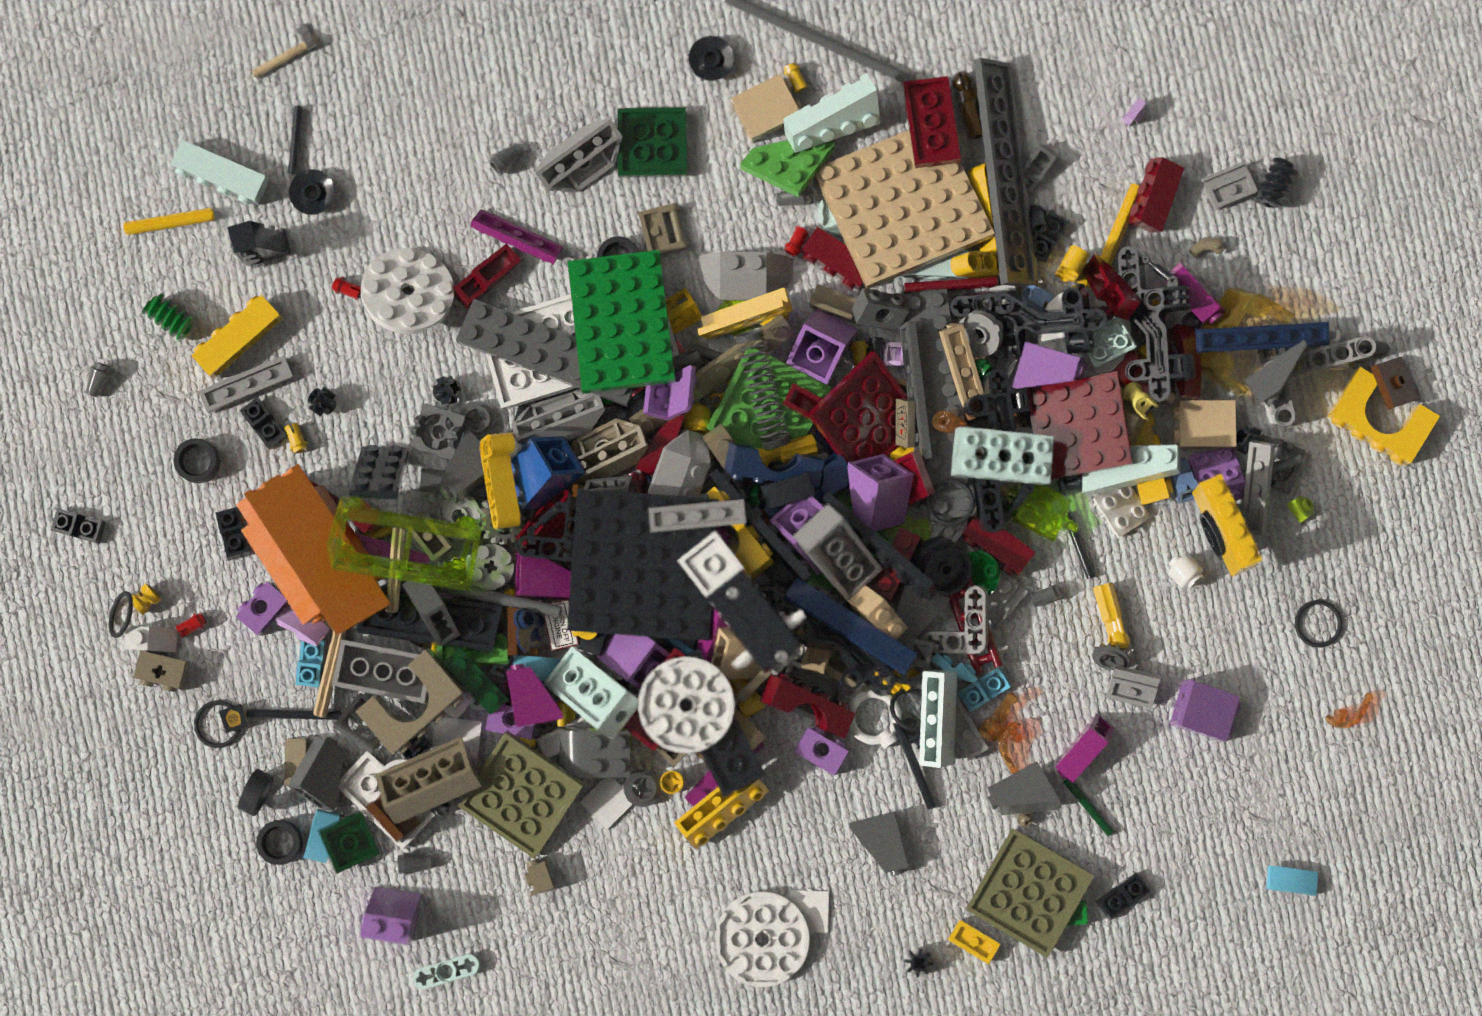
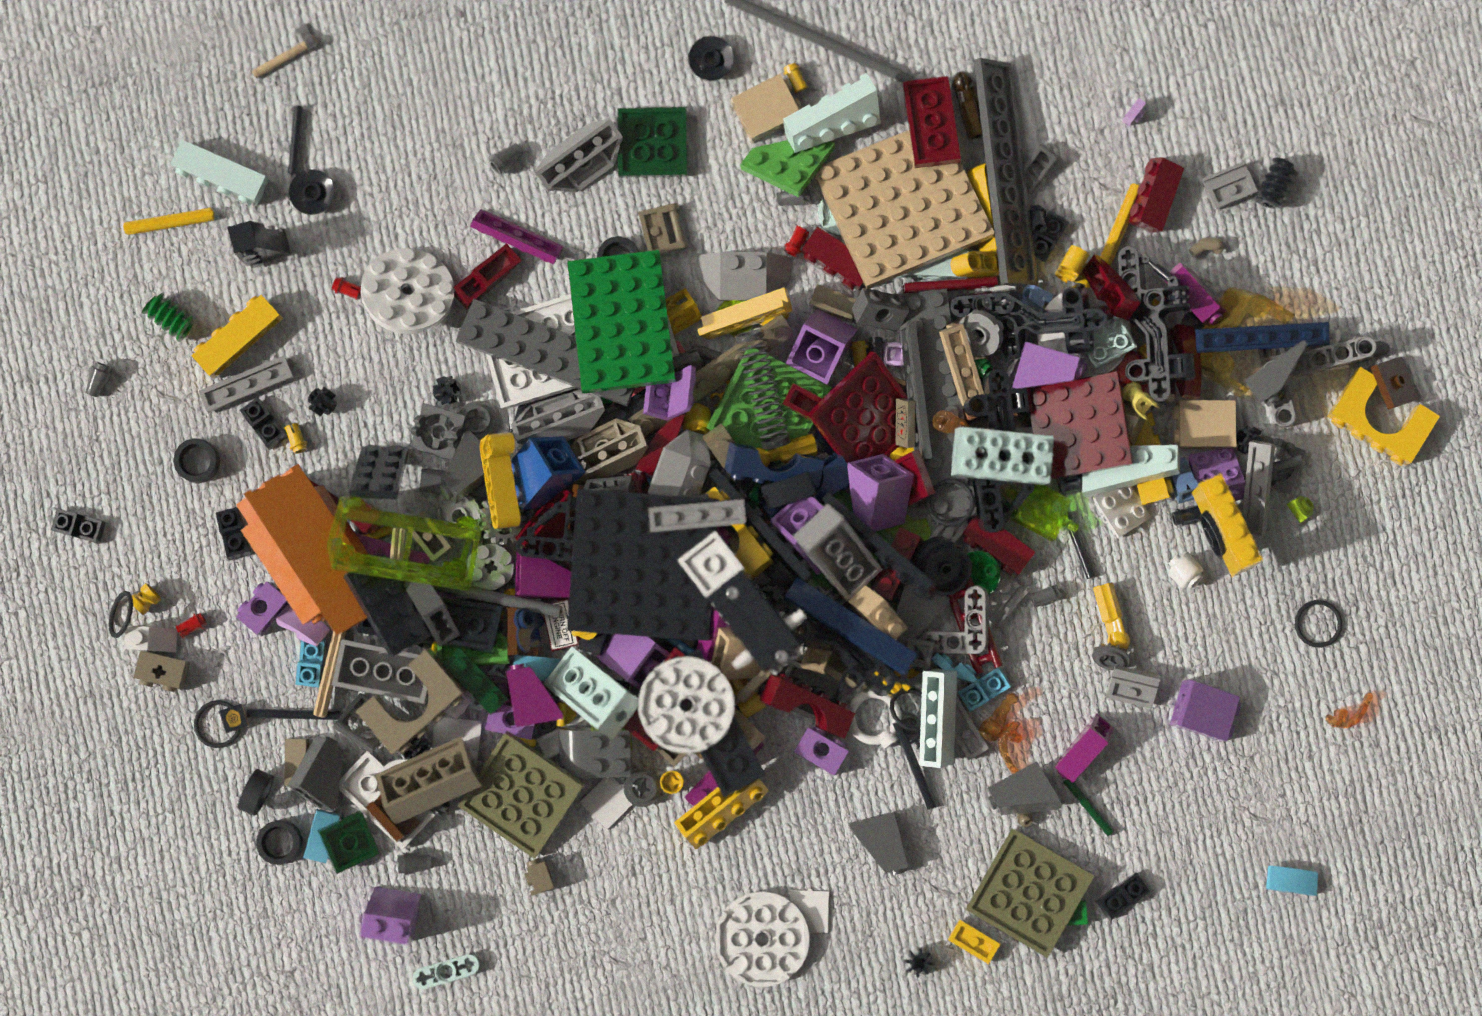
none -> black plate [344,555,432,658]
none -> black pin [1172,505,1201,527]

